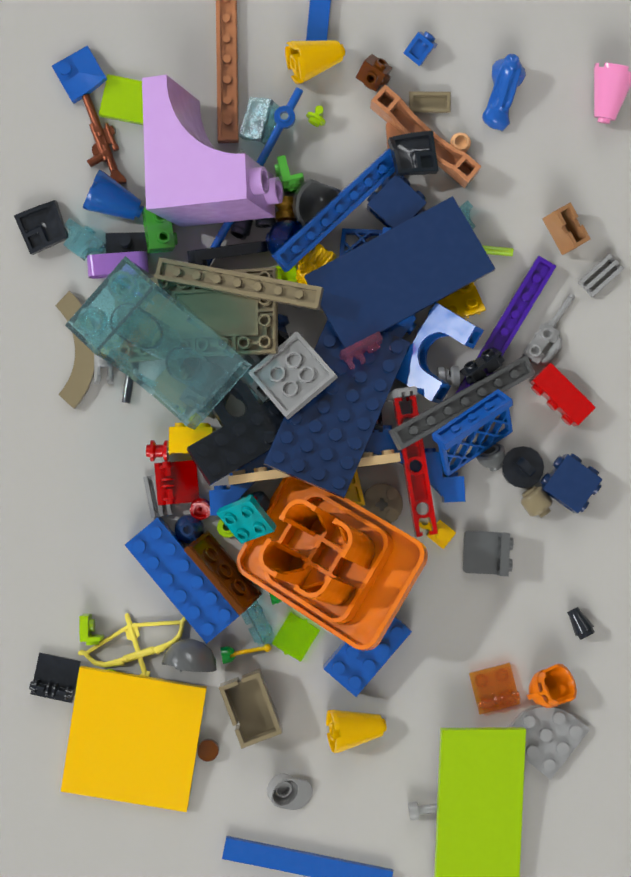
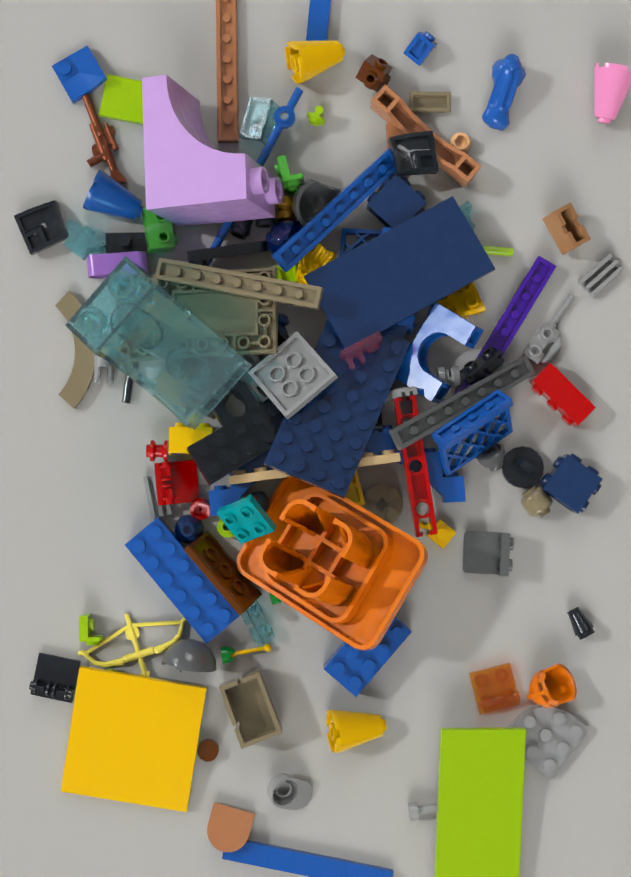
clear neon green piece [271,612,320,662] -> none
none -> nougat tile [207,802,255,852]

